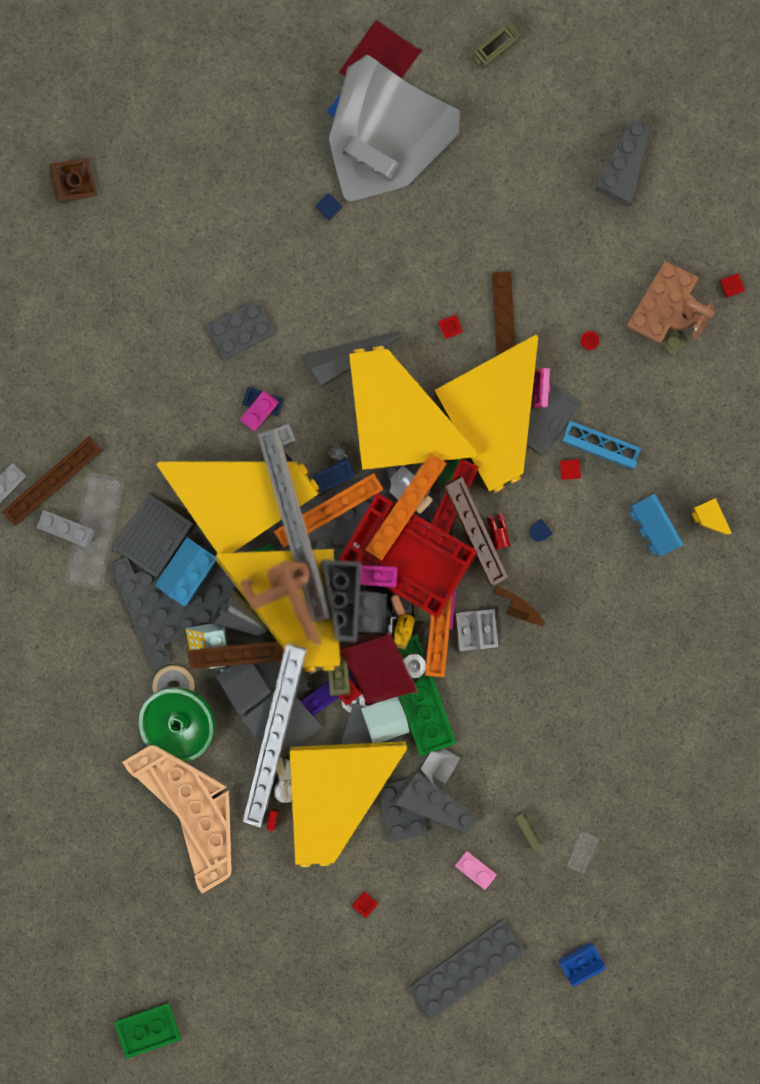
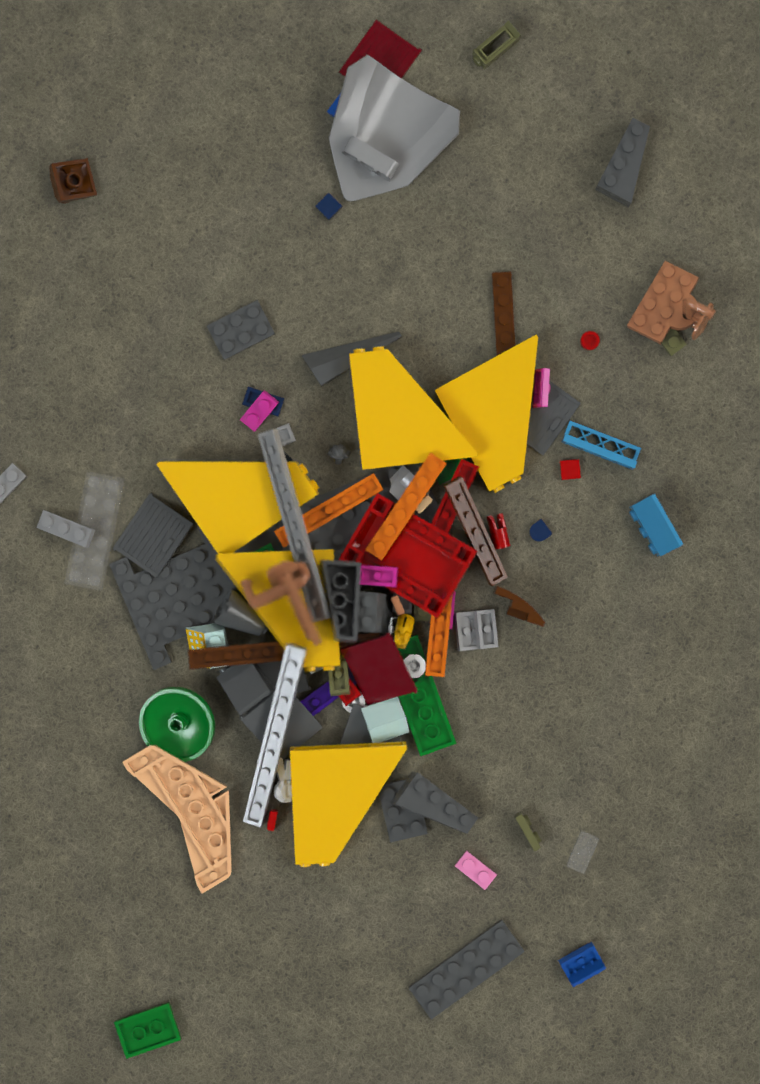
reddish brown plate [2,436,102,526] -> none
wheel [152,665,195,693] -> none
dark azure slope [155,537,217,607] -> none
dark blue tile [313,459,356,493] -> none
red tile [351,891,378,918] -> none
light grey slope [420,748,460,789] -> none
red tile [438,315,463,340] -> none
yellow slope [691,498,732,535] -> none
red tile [720,273,745,298] -> none

